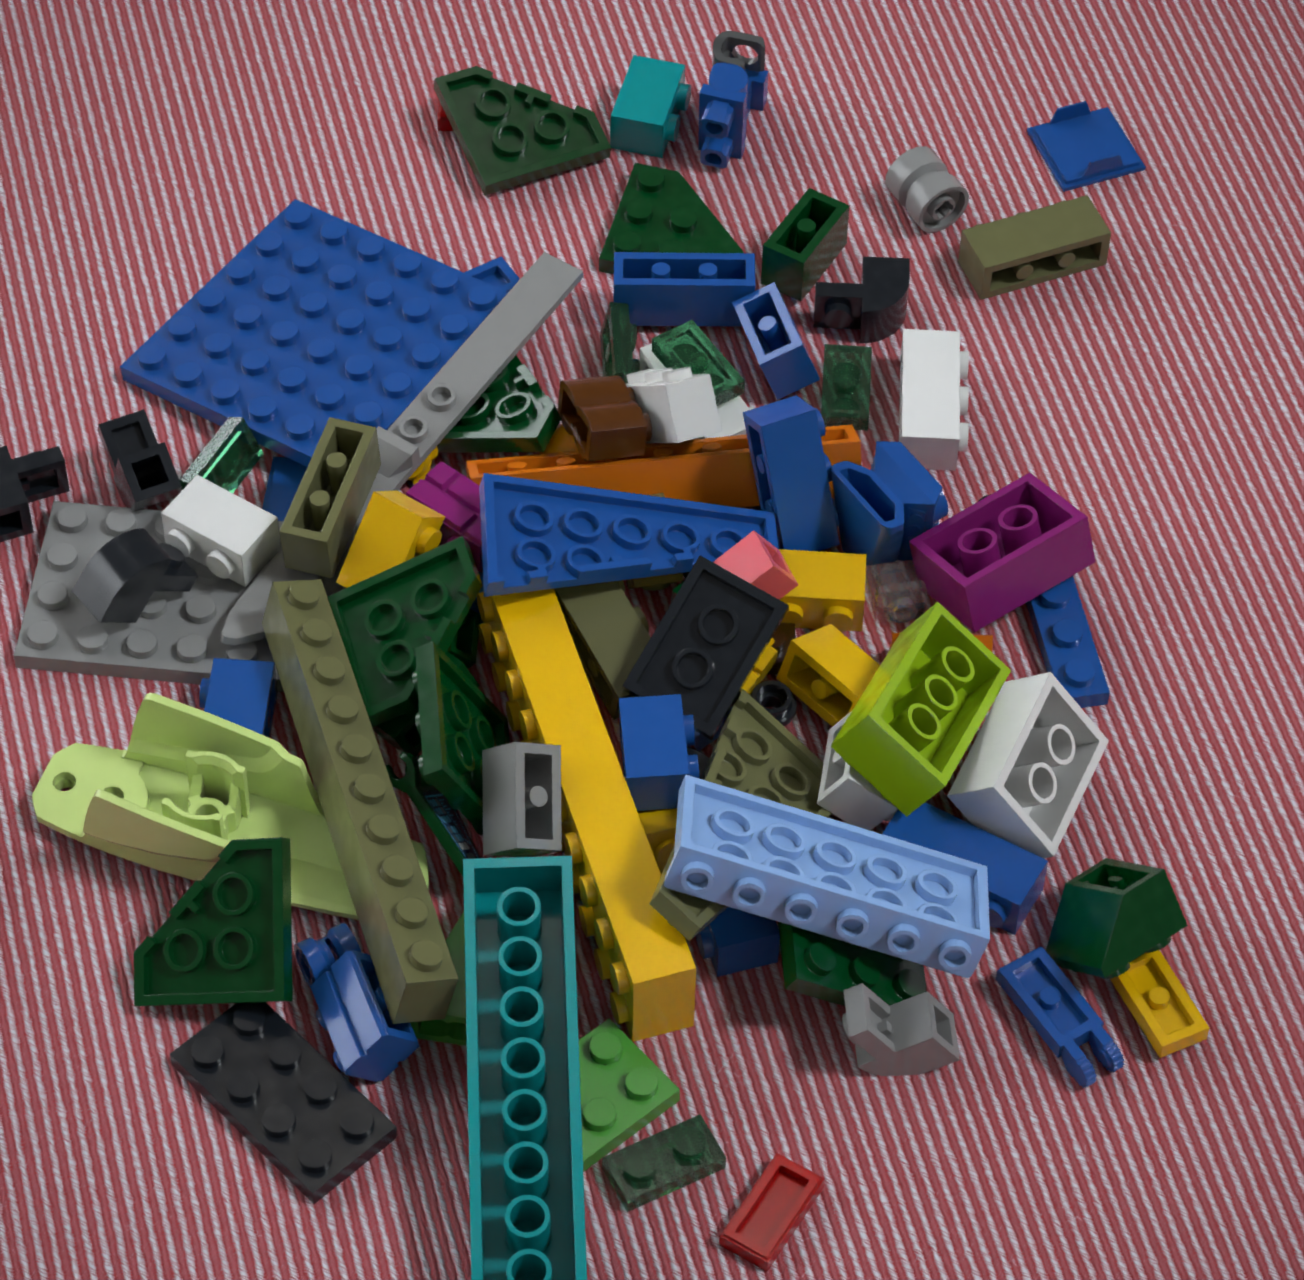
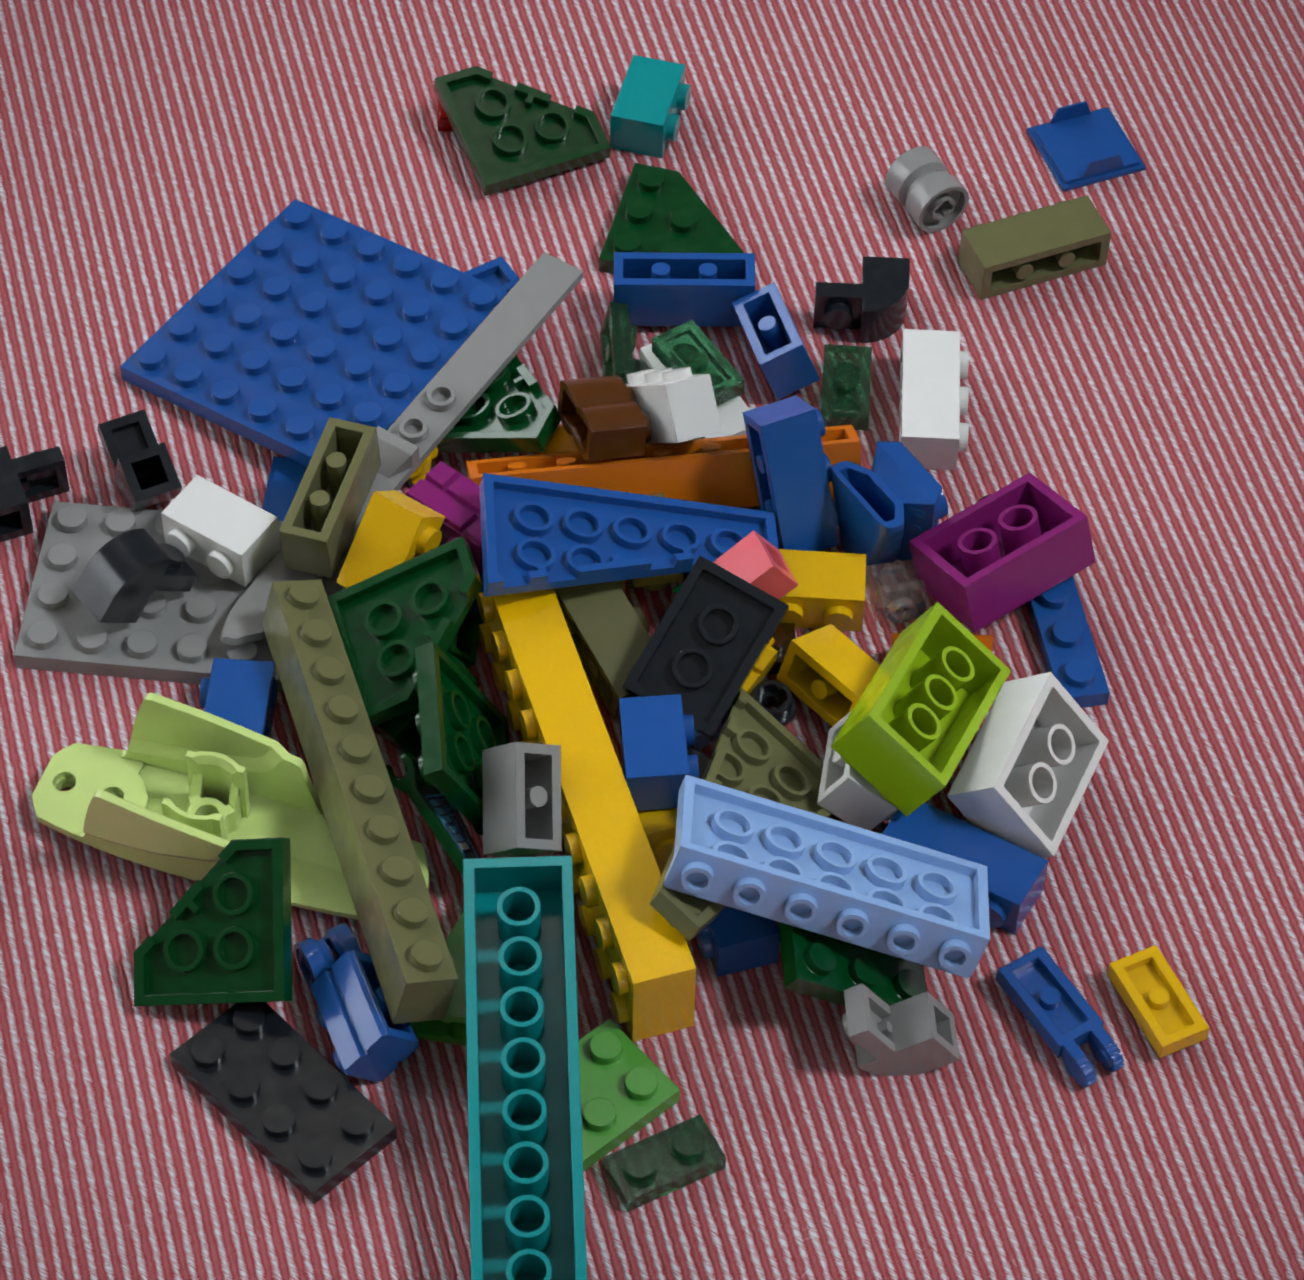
clear green plate [179,417,264,493] -> none
blue hips [698,31,768,169] -> none
red tile [719,1153,825,1272] -> none
dark green brick [761,188,850,301] -> none
dark green slope [1046,858,1188,979] -> none

